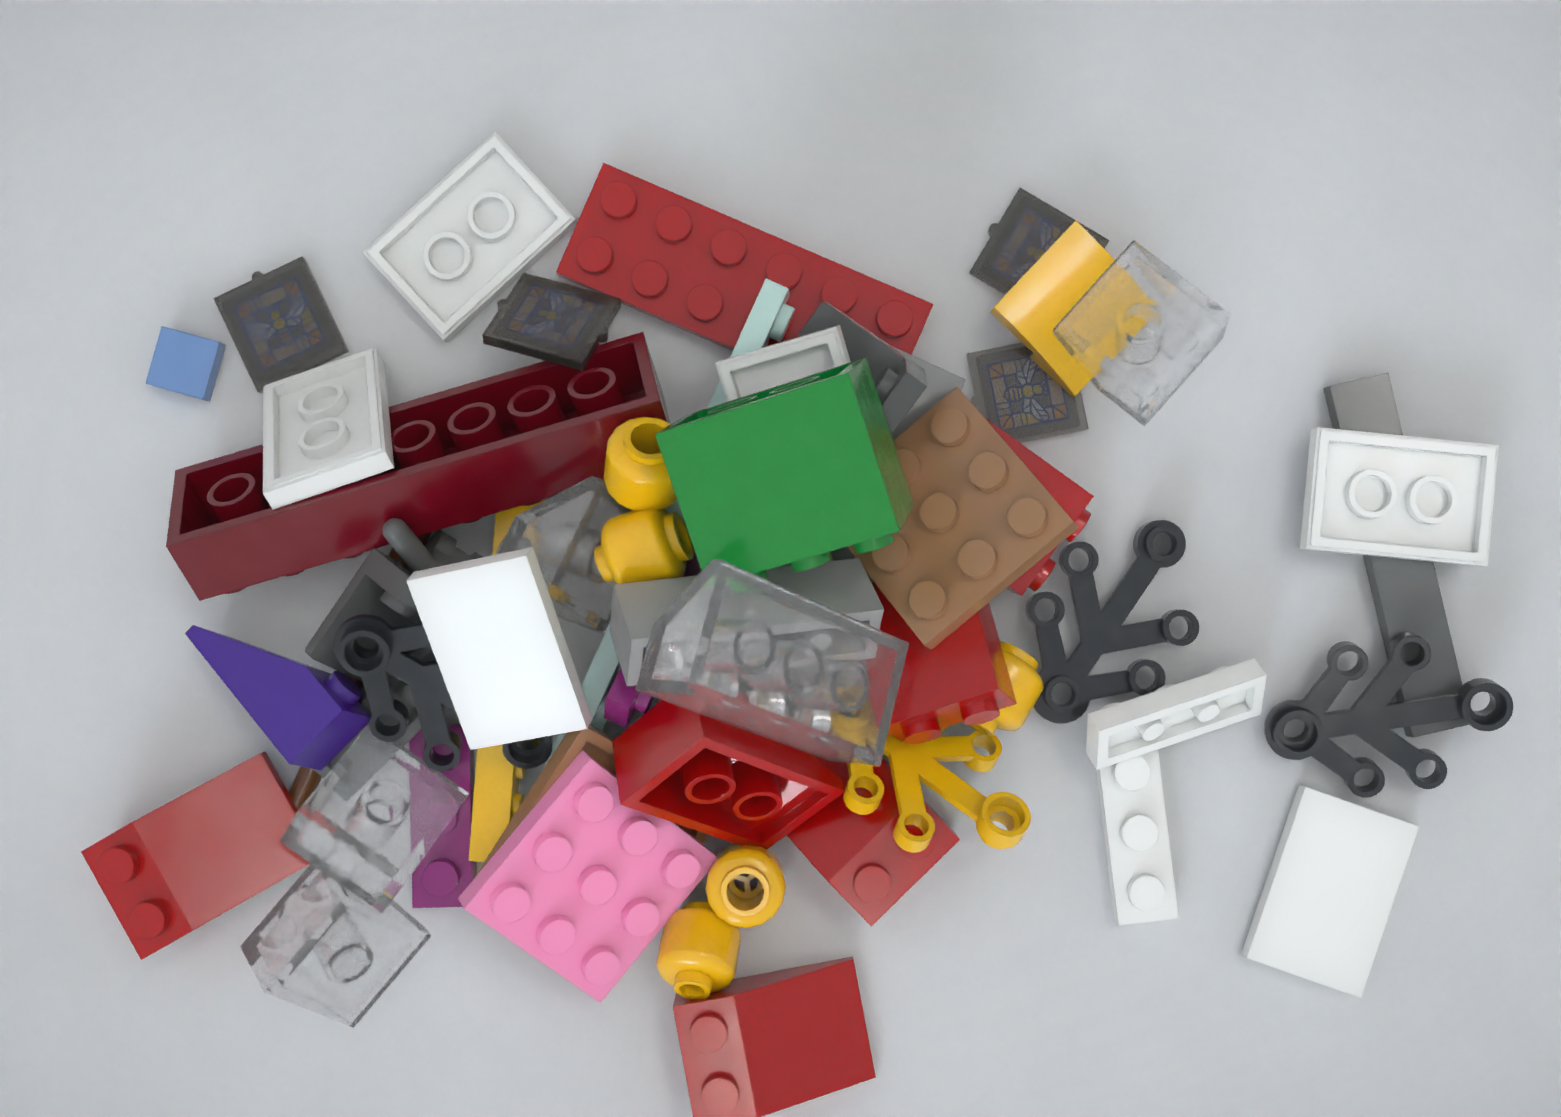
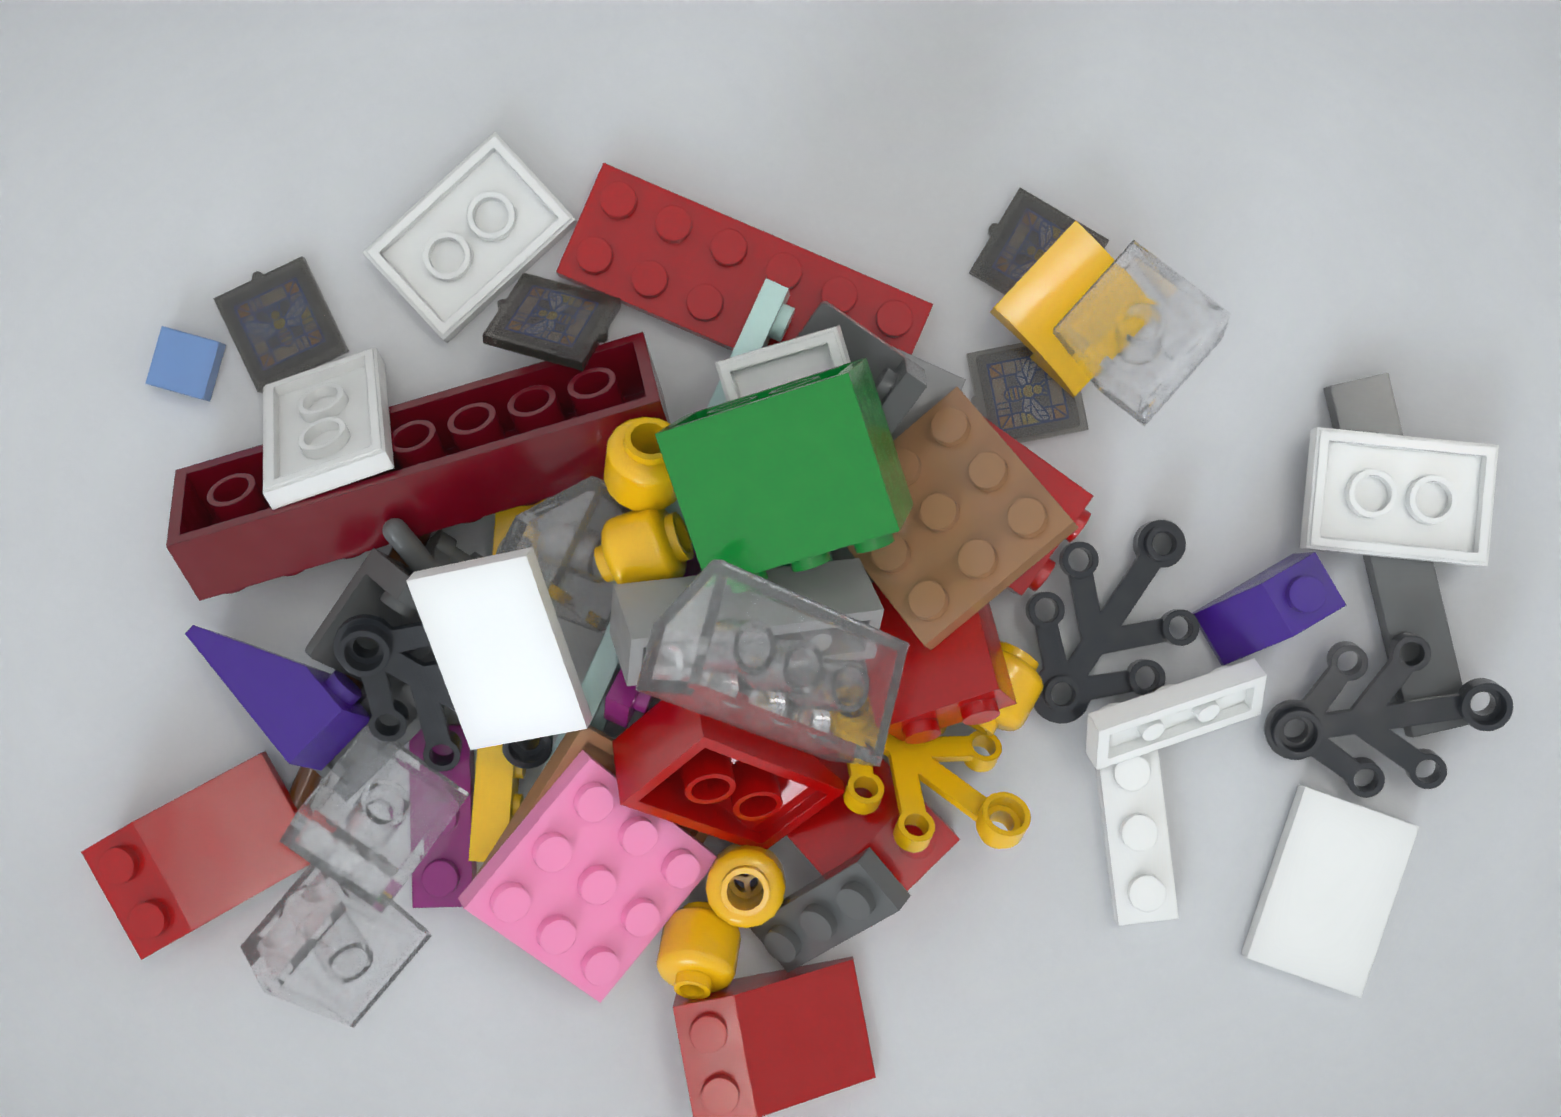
none -> dark grey plate [749,847,911,972]
none -> dark purple slope [1192,552,1347,665]

